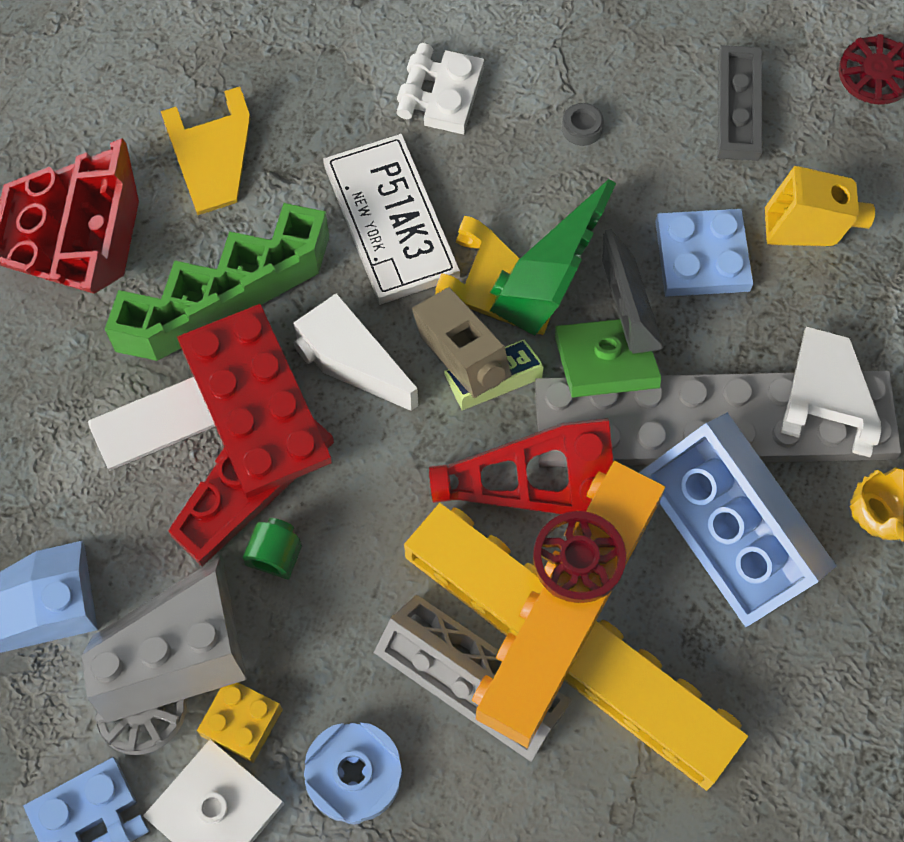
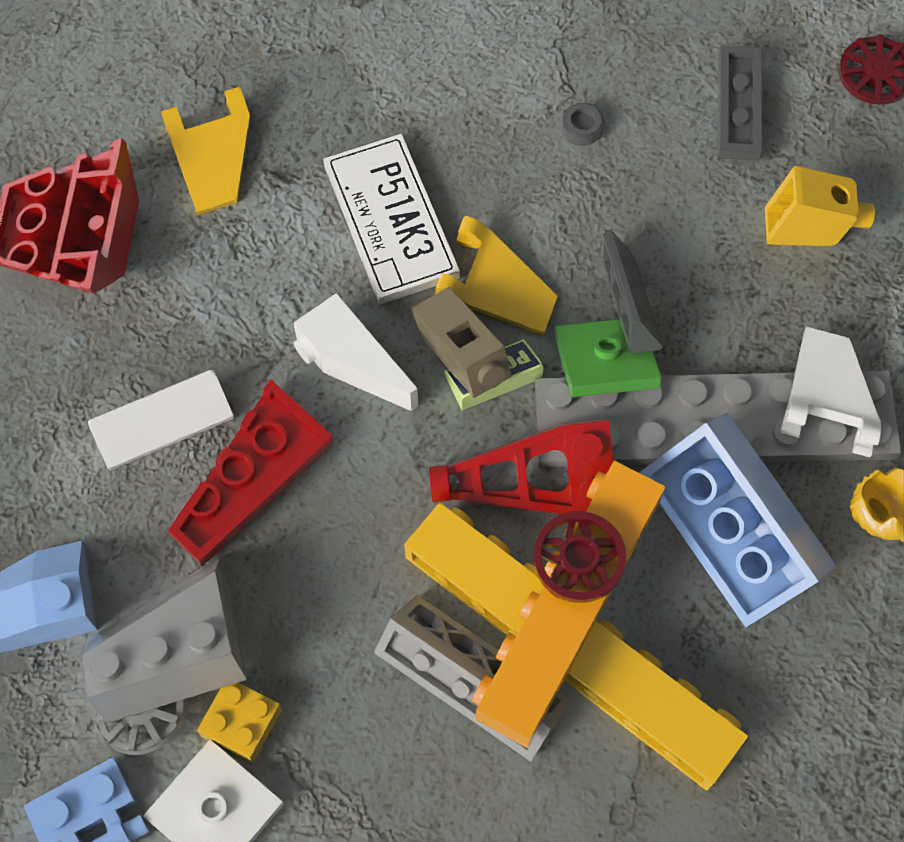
bright green brick [105,203,329,361] -> none
red plate [177,304,332,499] -> none
green plate [243,518,302,580] -> none
light blue plate [304,722,403,825] -> none
white plate [396,43,484,135] -> none
green wedge [490,179,616,336] -> none
light blue plate [655,209,753,297] -> none

